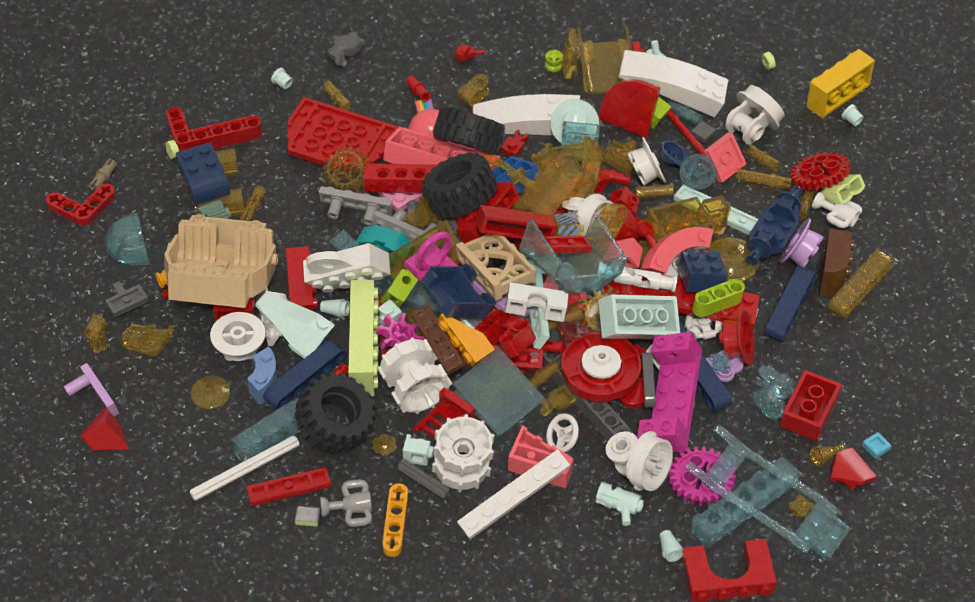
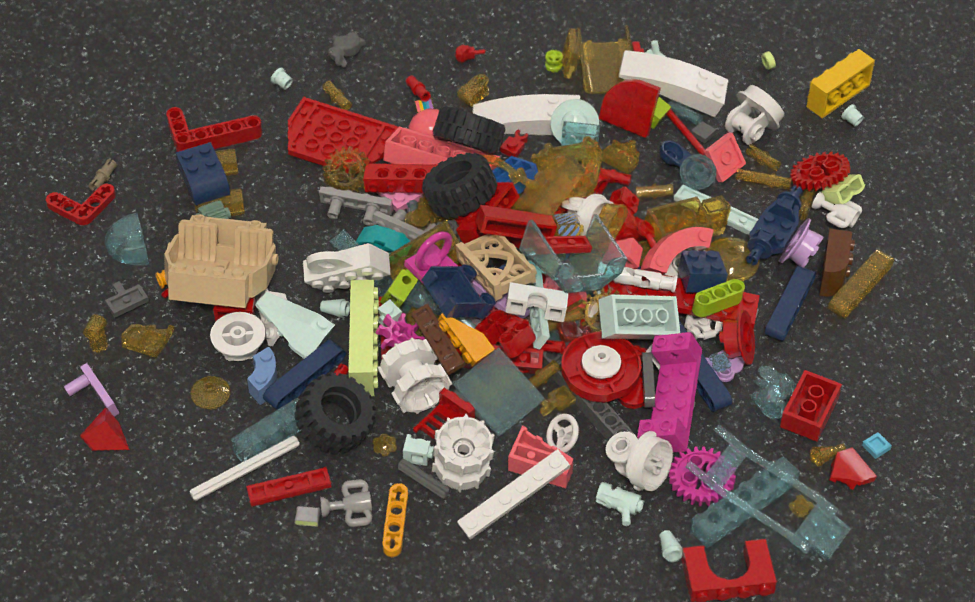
yellowish green tile [166,140,179,159] -> none
clear yellow pin [239,186,266,221] -> none
red brick [286,246,318,312] -> none
white piece [627,137,667,186] -> none

